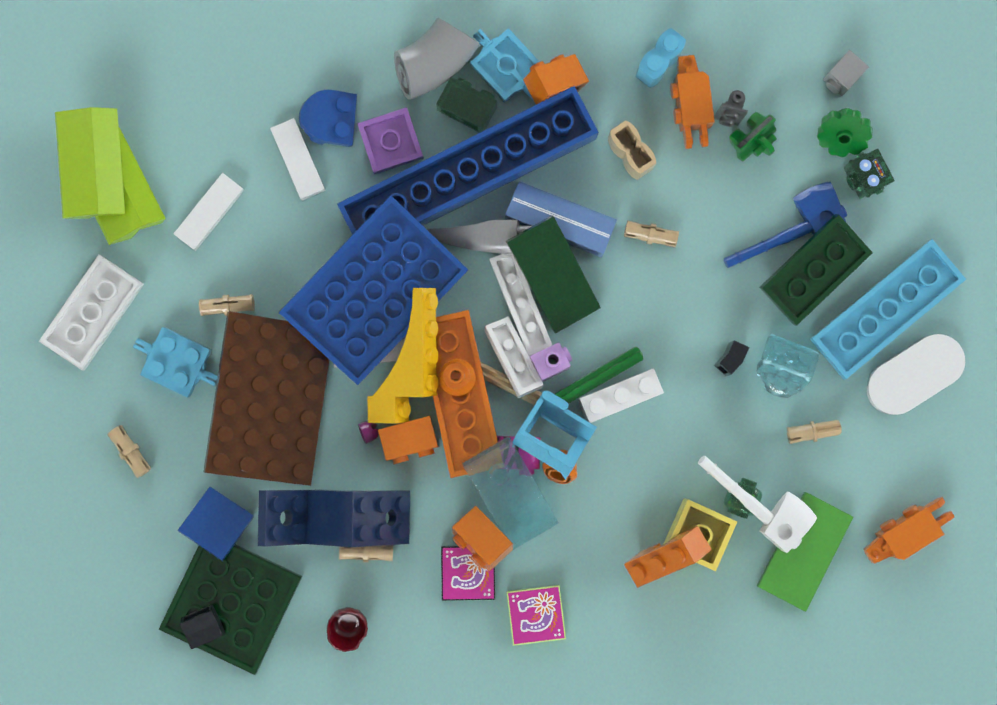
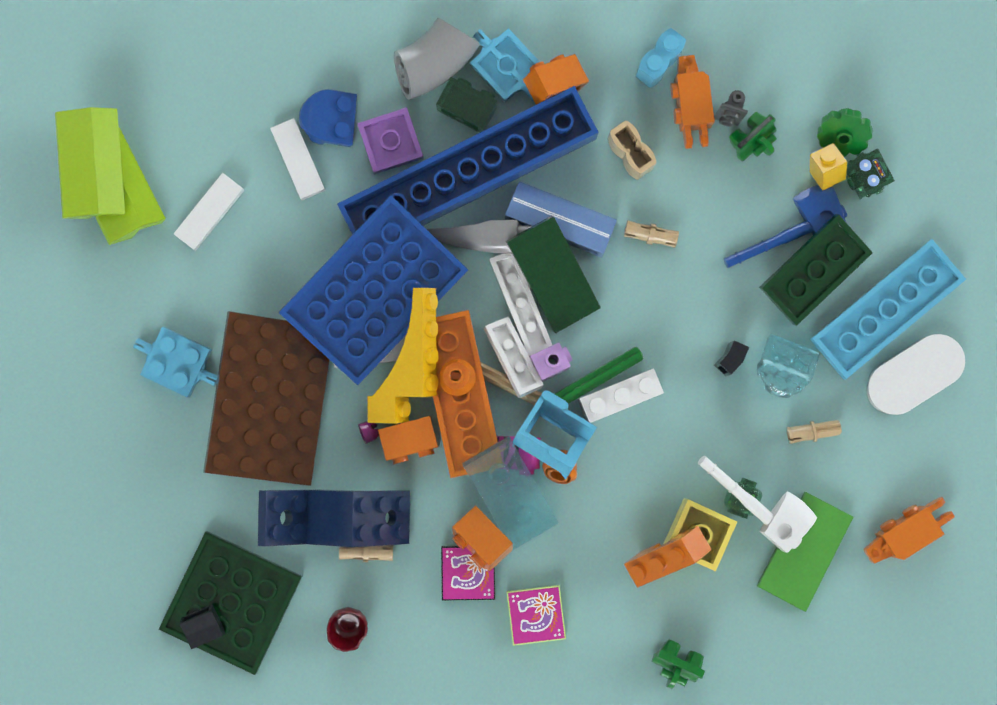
white tile [39,254,144,371] -> none
tan pin [107,425,152,478] -> none
blue tile [178,487,254,561] -> none
tan pin [199,294,255,316] -> none
light grey brick [823,50,869,96] -> none
none -> green hips [651,639,705,689]
none -> yellow brick [809,143,847,191]

